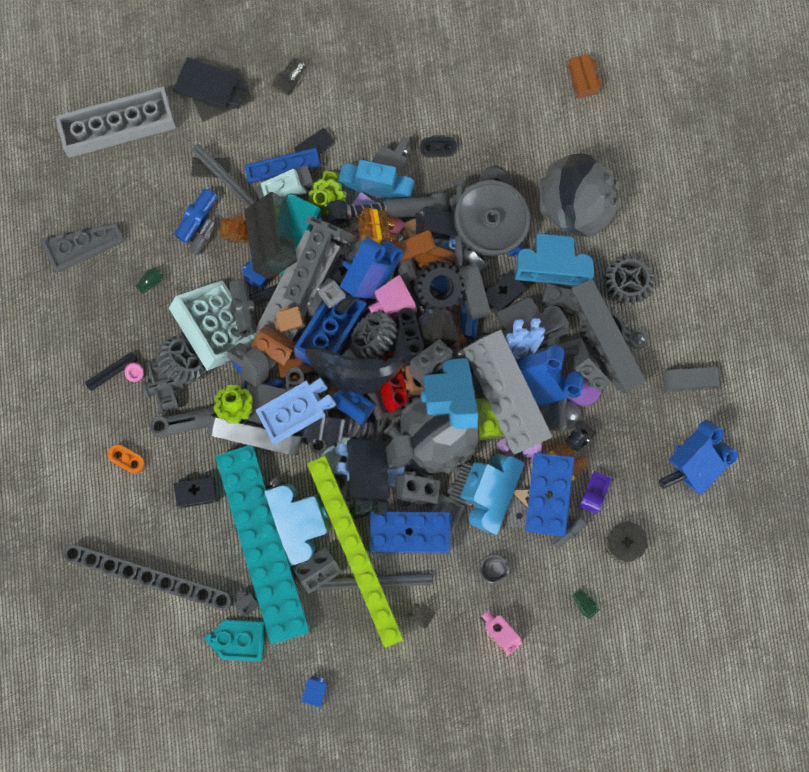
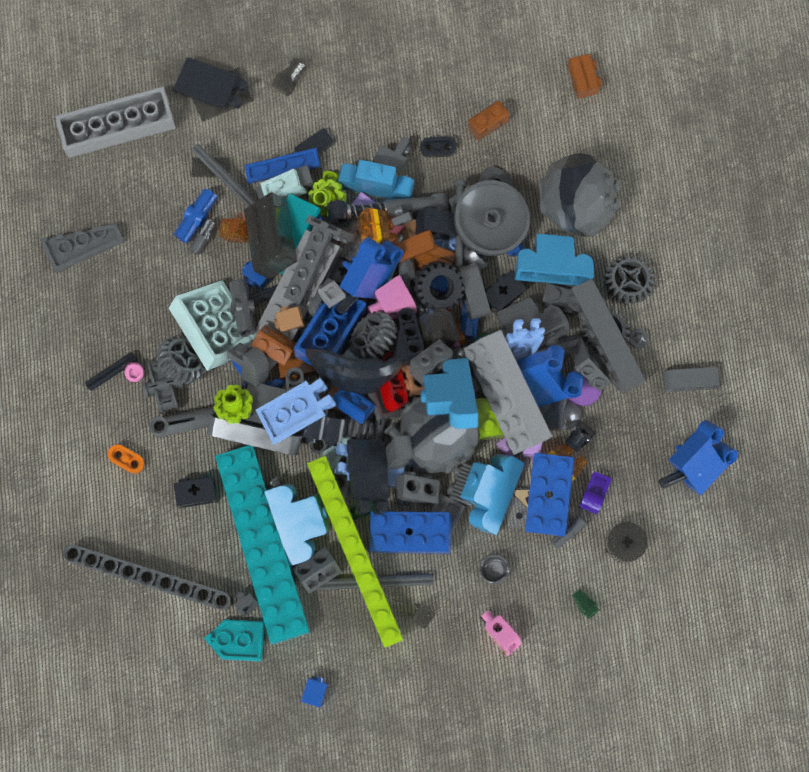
clear green cone [136,267,164,294] -> none
none -> dark grey tile [391,205,415,226]
none -> dark orange brick [468,100,510,141]

